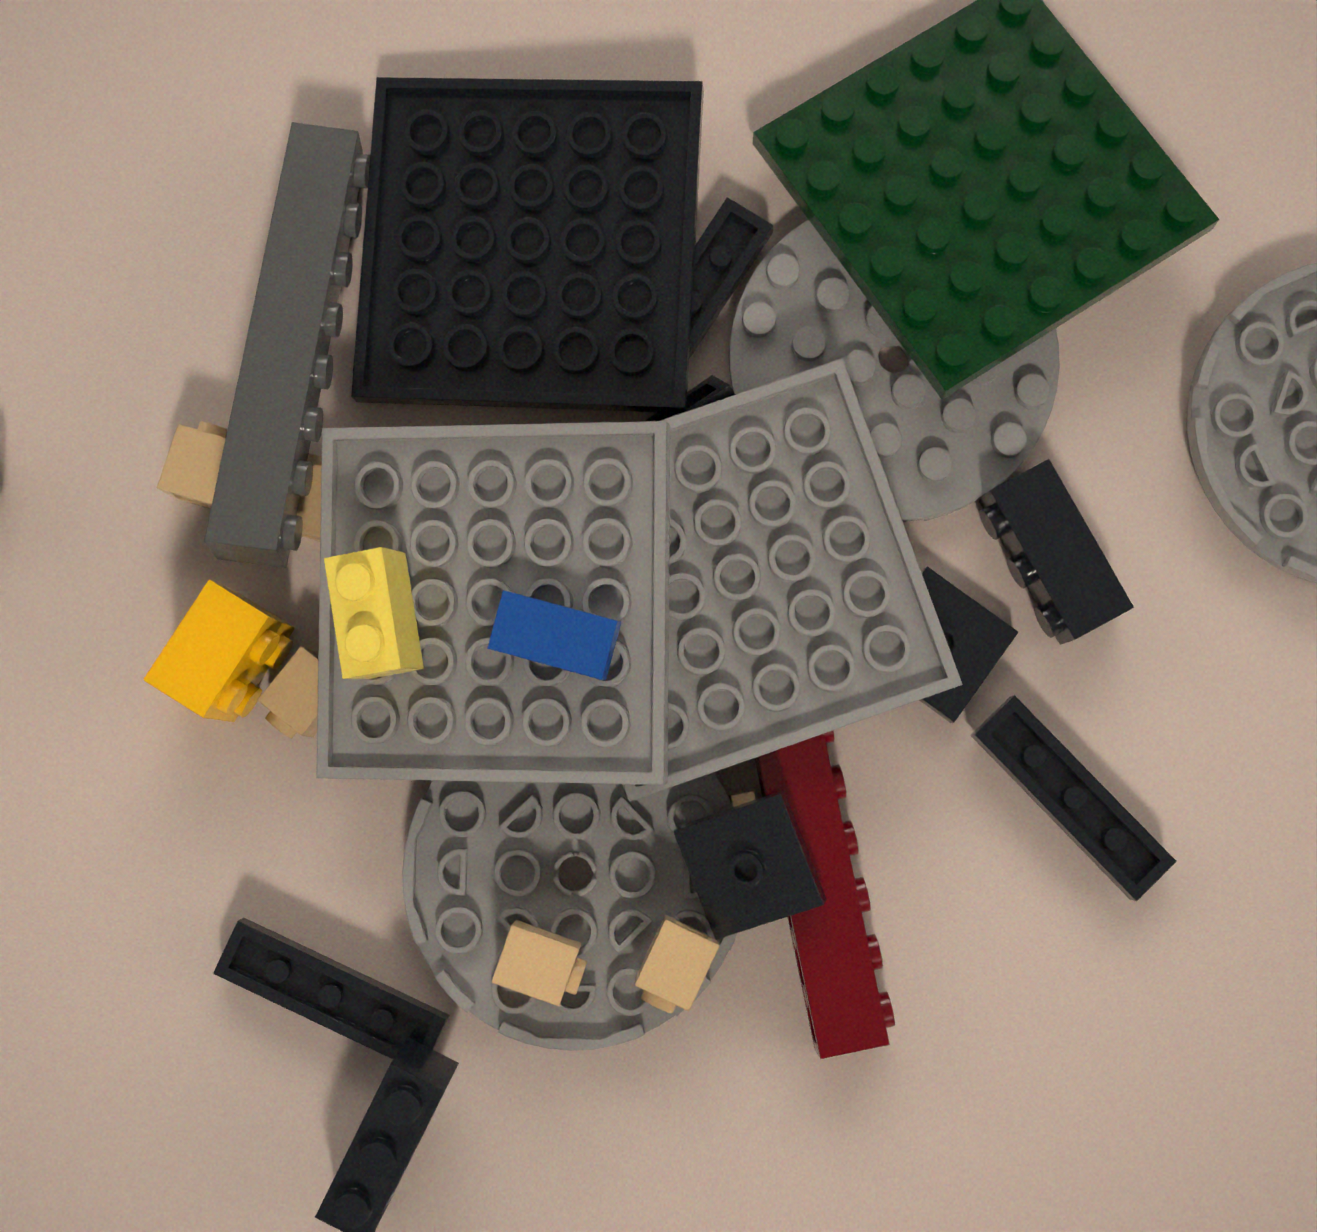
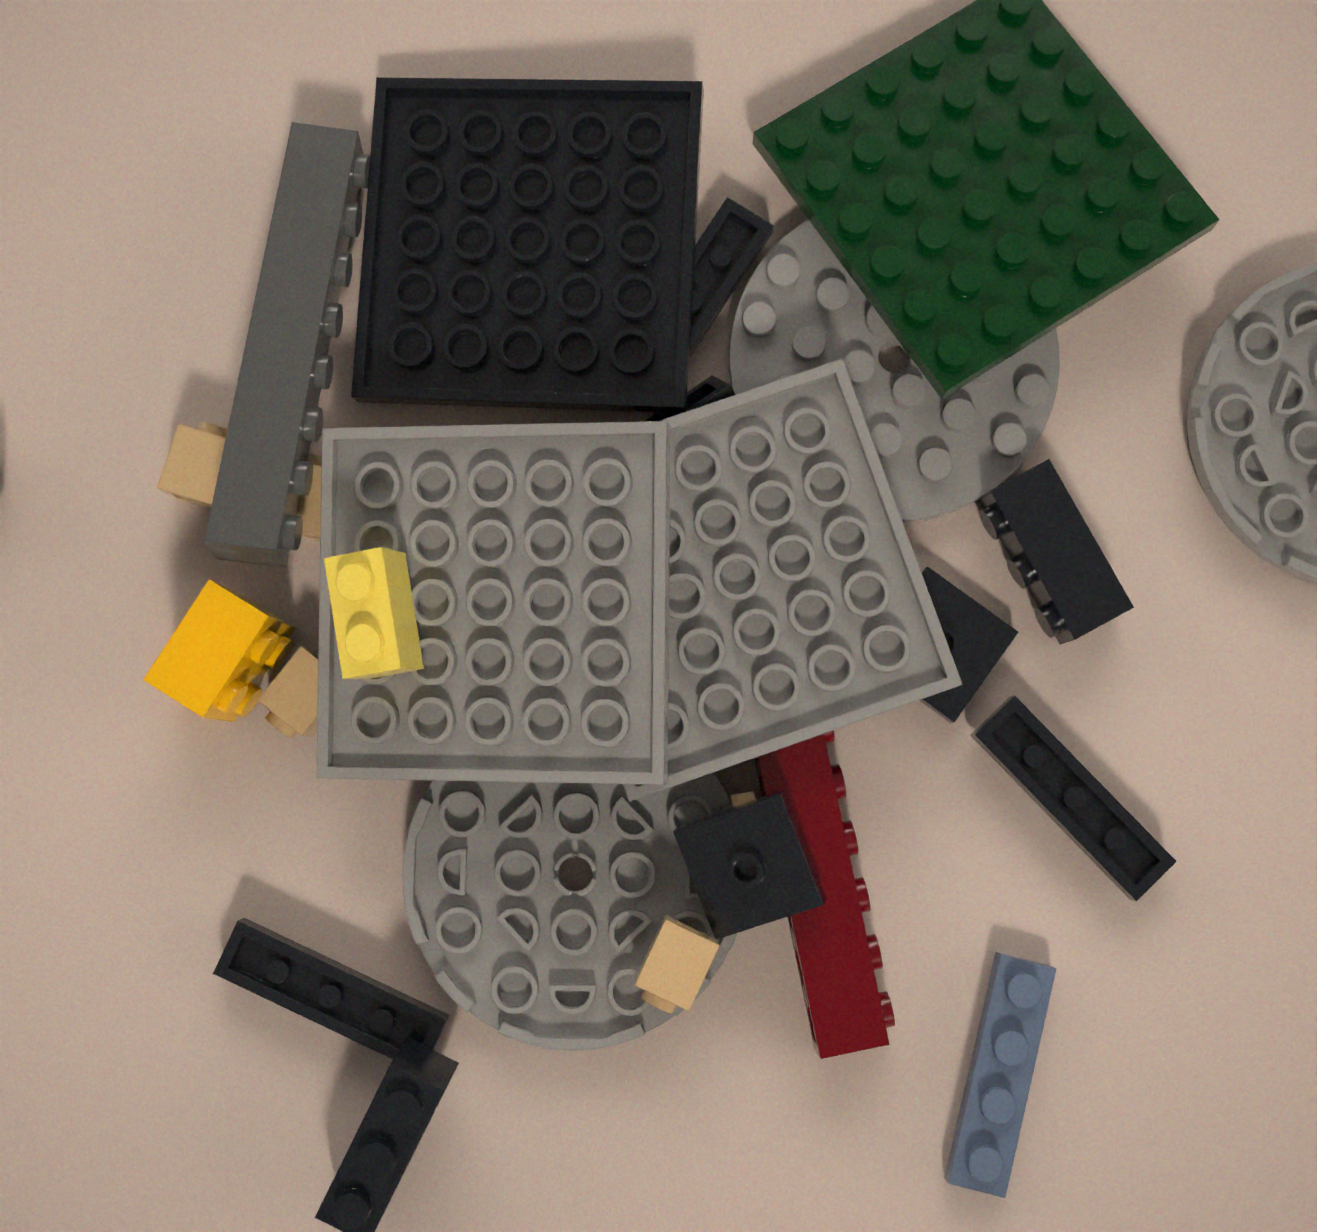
blue tile [487,590,621,680] -> none
tan brick [491,920,588,1006] -> none
none -> sand blue plate [944,952,1056,1198]

